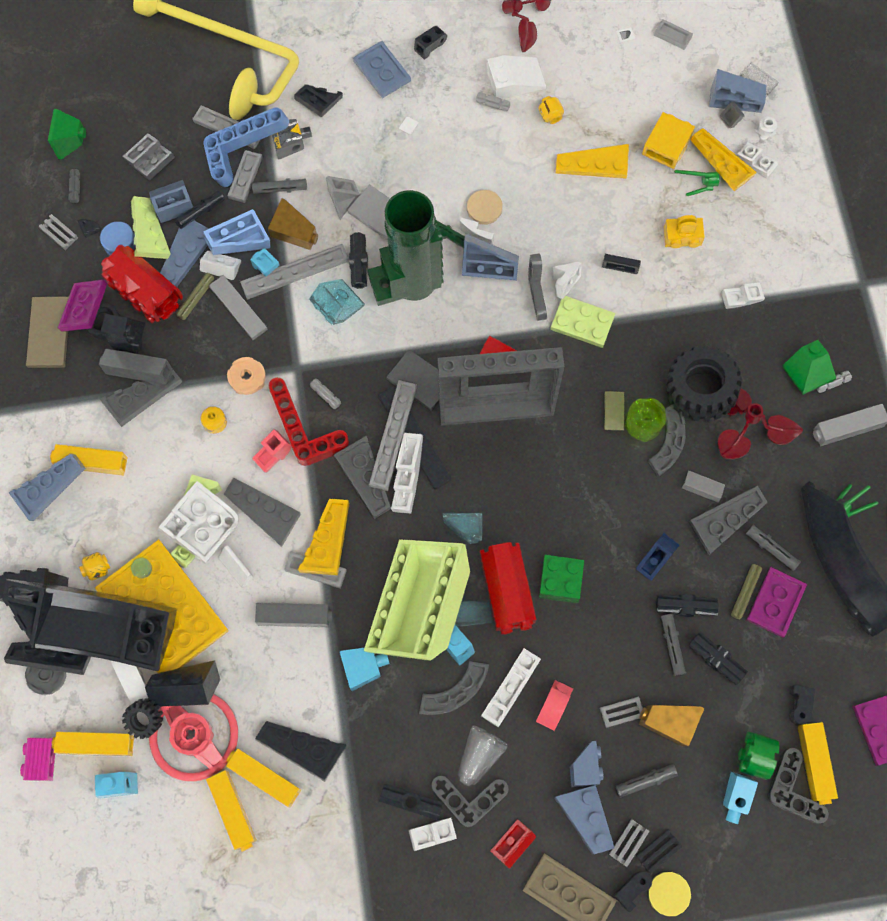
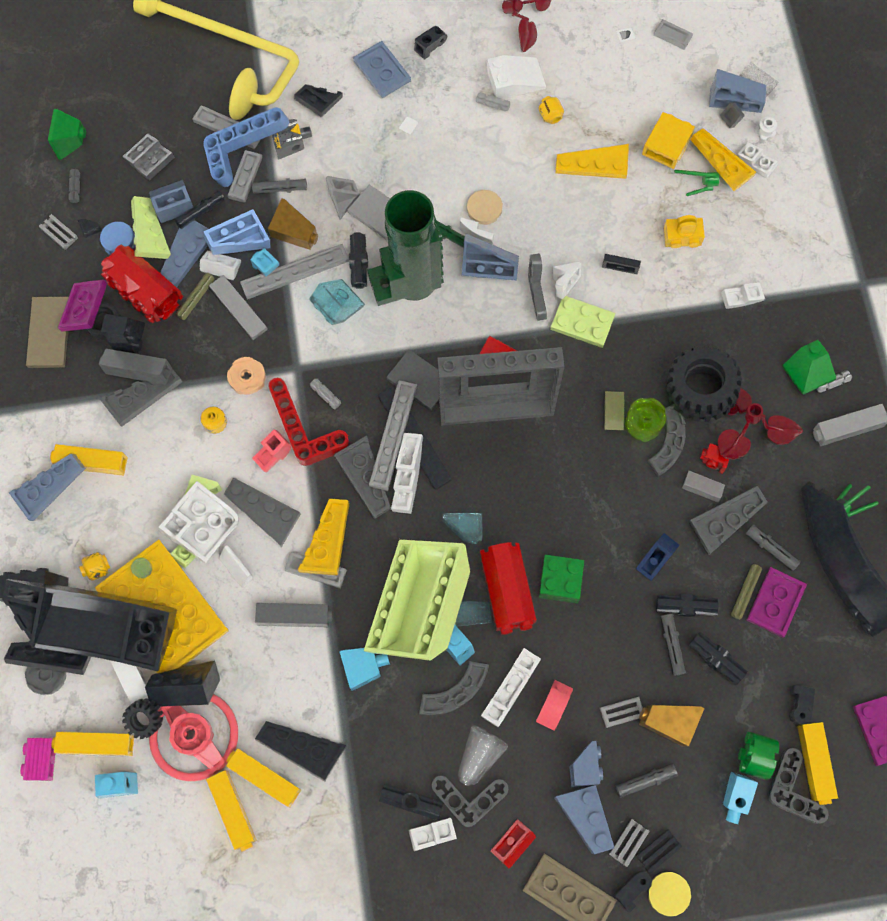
none -> red brick [700,443,729,474]

